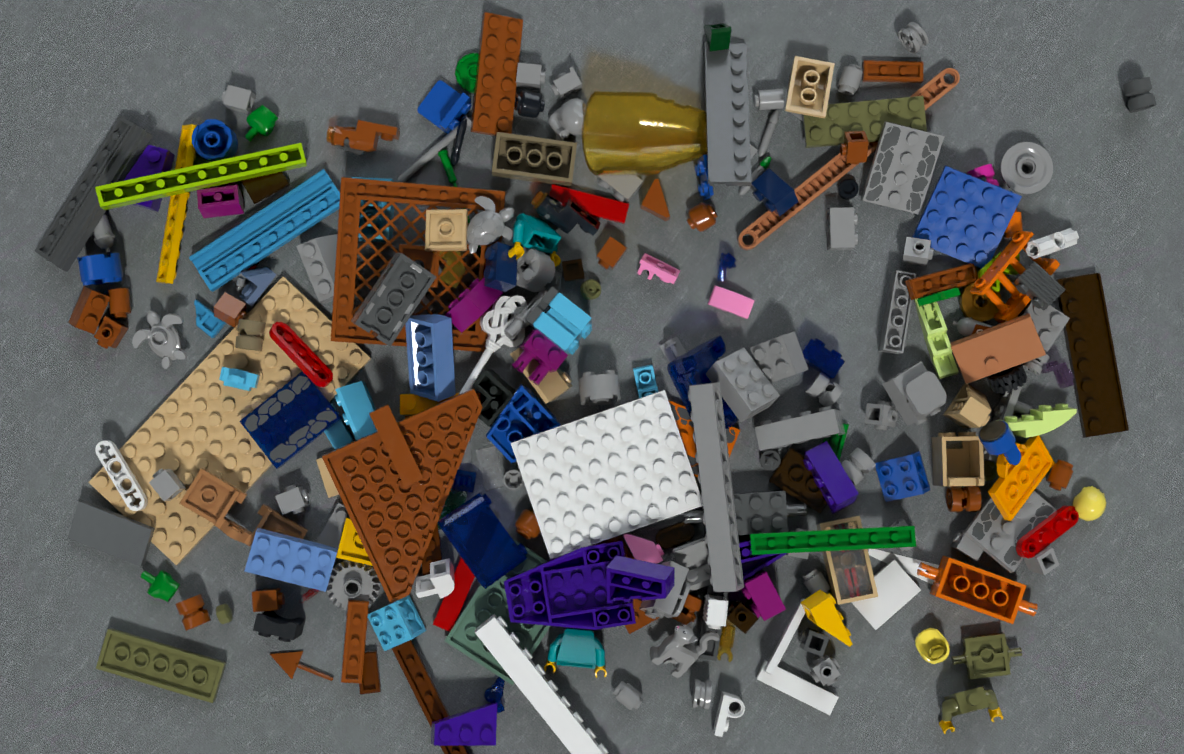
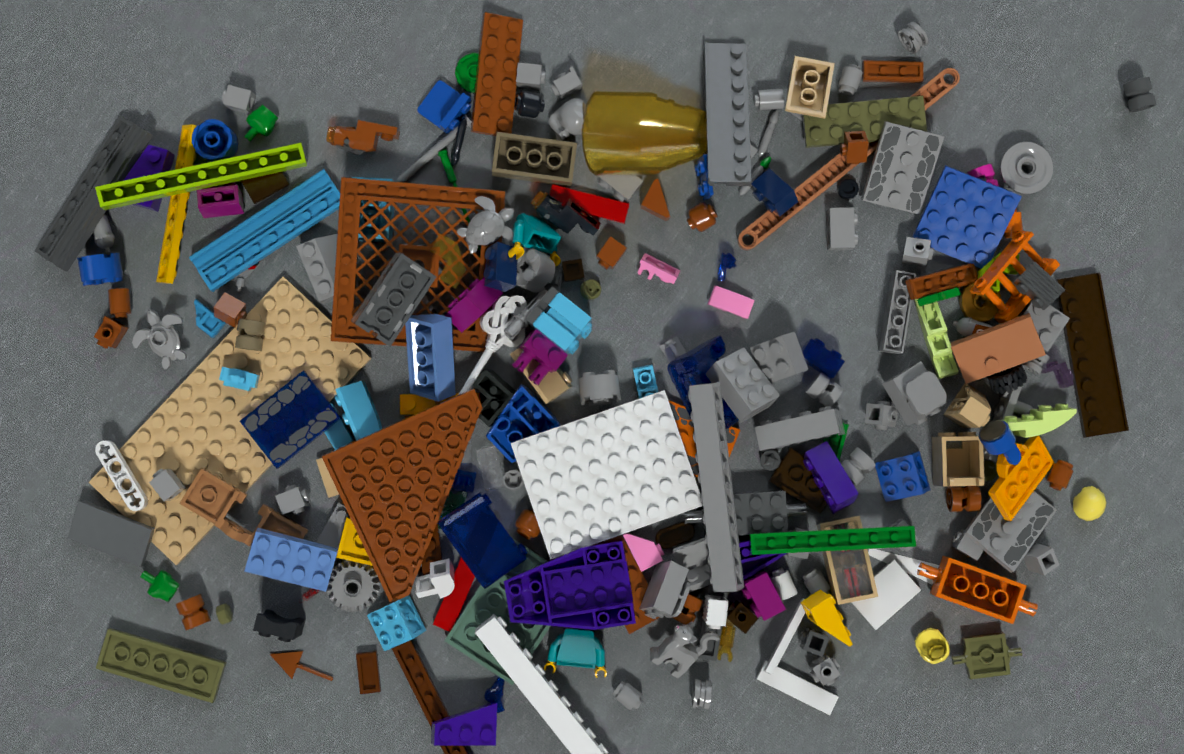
dark orange brick [68,286,110,334] -> none
sand blue slope [240,267,276,306] -> none
dark orange brick [252,588,285,612] -> none
red plate [269,322,333,387] -> none
dark orange tile [341,600,369,684] -> none
dark orange tile [369,404,424,487] -> none
tan tile [425,209,468,251] -> none
dark purple wedge [606,555,675,603] -> none
dark green slope [704,23,731,52] -> none
white plate [713,691,745,737] -> none
olive torso [939,686,1003,734] -> none
red plate [1016,506,1079,558] -> none
white piece [1025,228,1079,259] -> none
none -> white brick [770,568,798,601]

